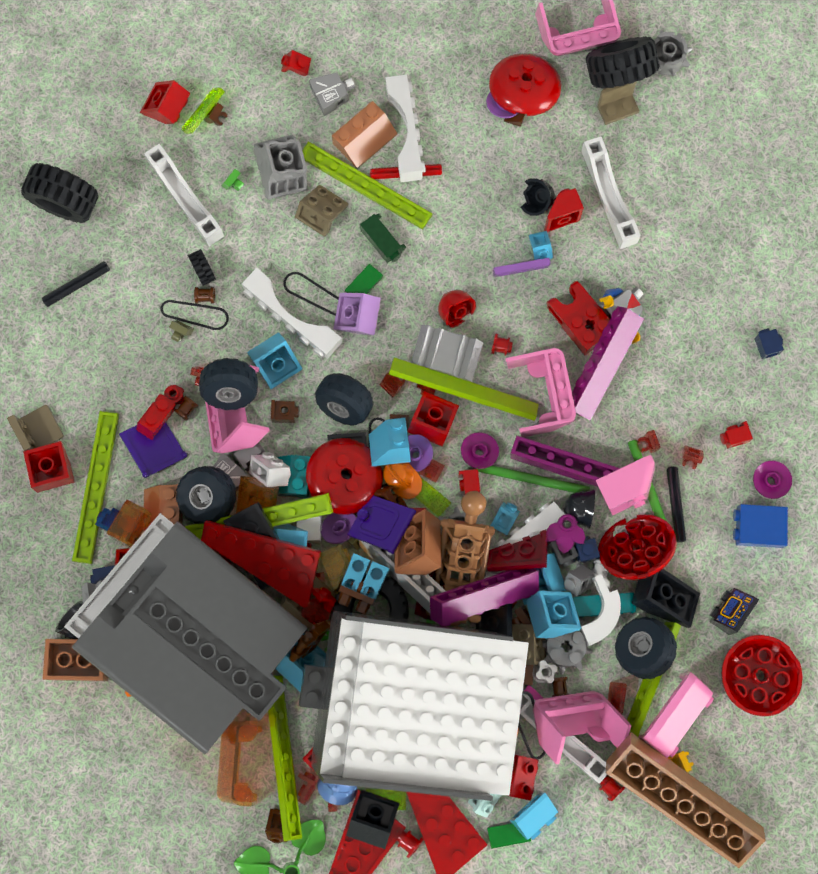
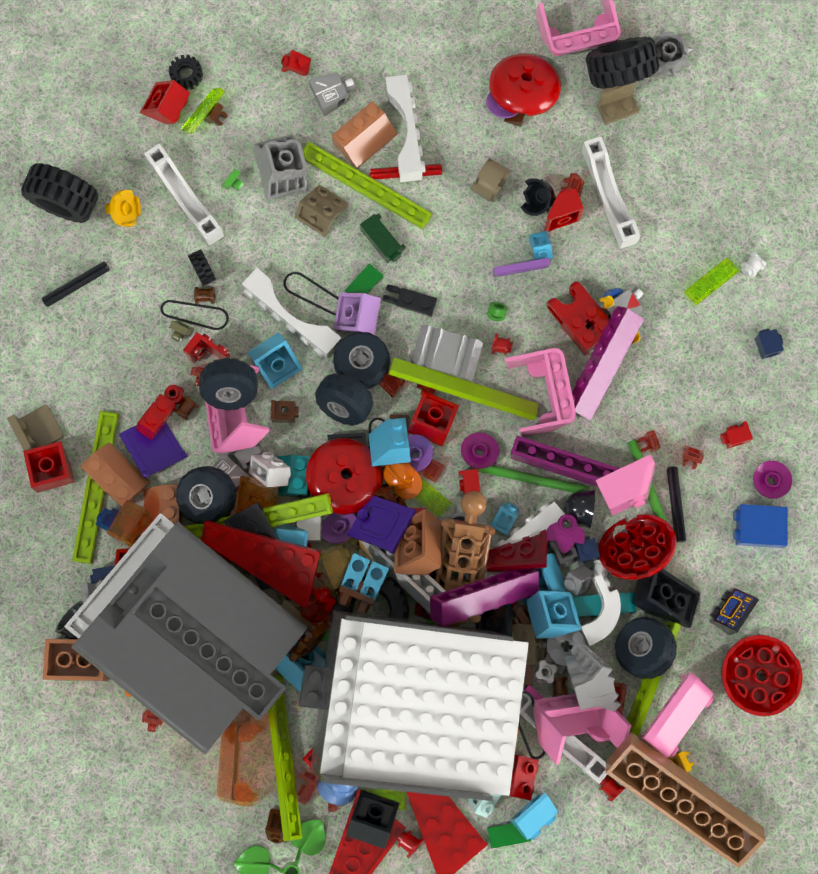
red cylinder [438,289,476,328] -> none
none -> nougat slope [80,442,151,510]
none -> yellow tile [104,190,141,227]
none -> clear red tile [142,709,163,732]
none -> black tyre [169,55,203,90]
none -> red bracket [183,332,230,364]
none -> black wheel [333,332,390,389]
none -> black hinge [382,284,437,317]
none -> dark tan brick [470,157,511,202]
none -> bright green tile [487,302,508,321]
none -> clear red tile [561,173,584,197]
none -> light grey slope [565,642,621,712]
none -> clear neon green tile [684,258,739,306]
none -> white brick [741,252,766,277]

